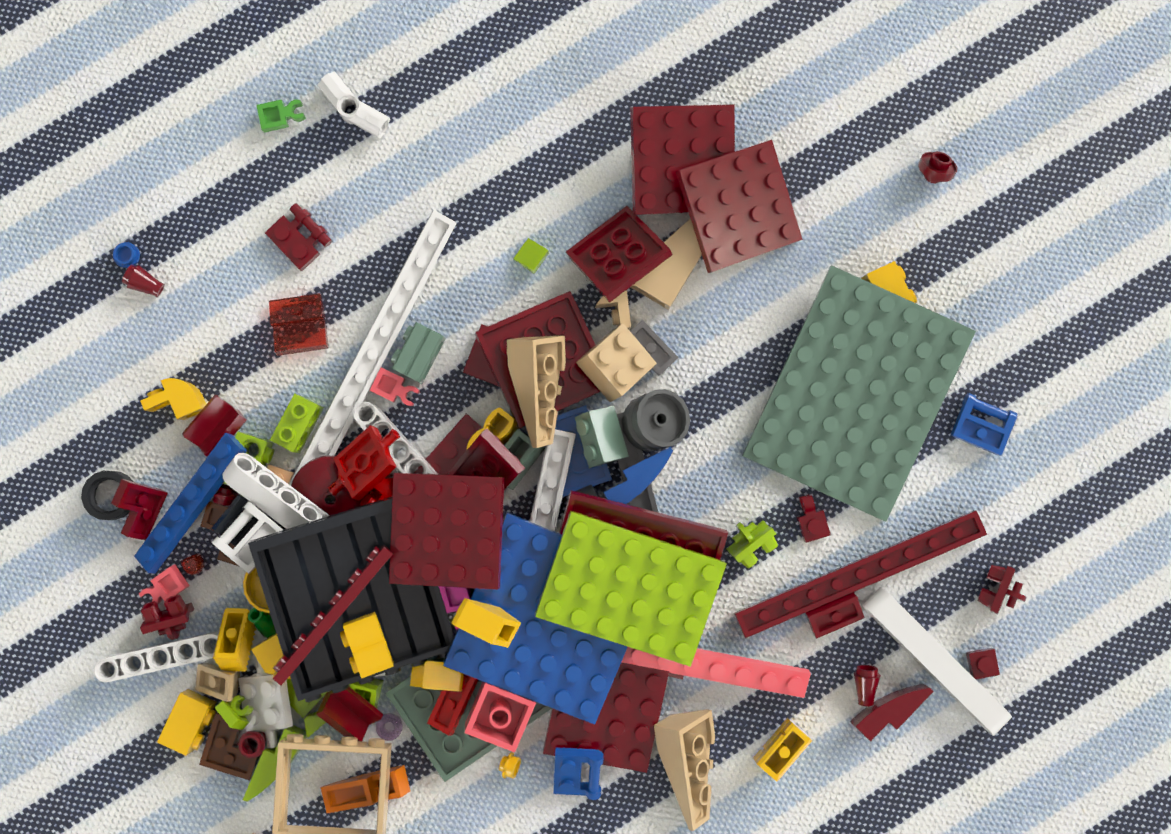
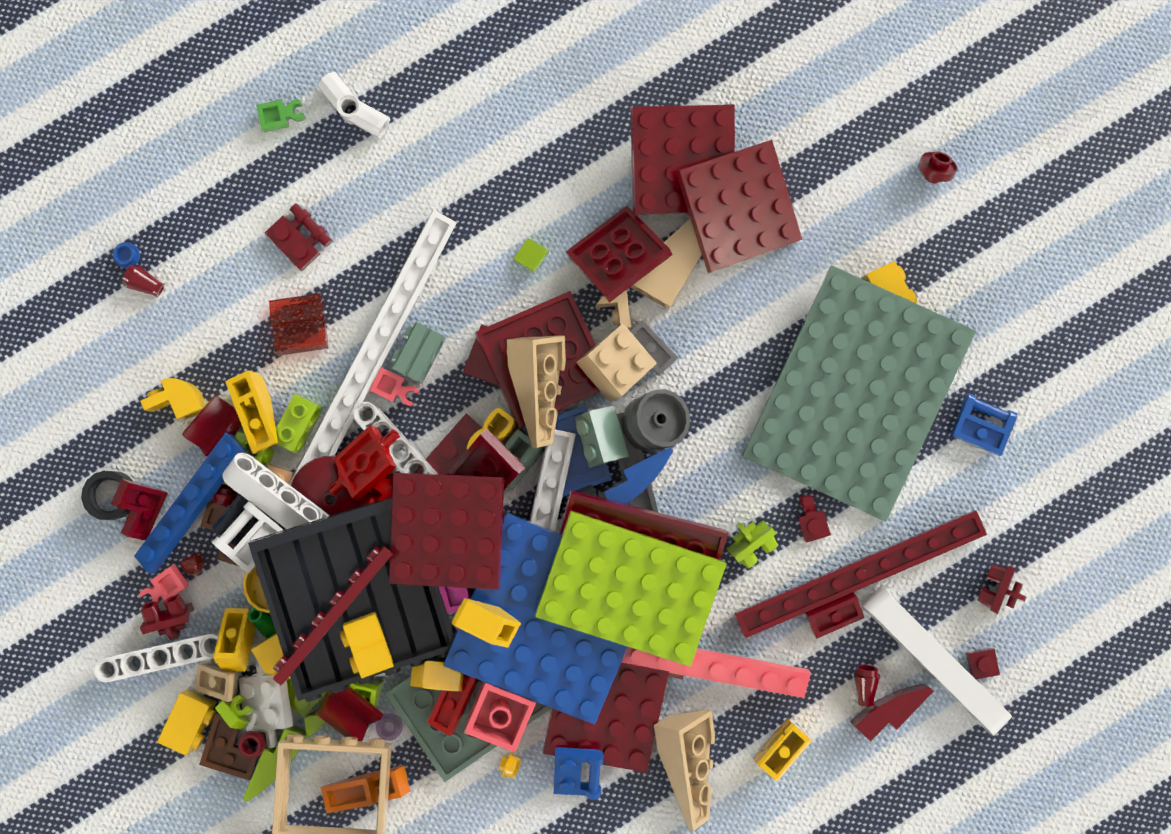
none -> yellow slope [225,370,278,454]

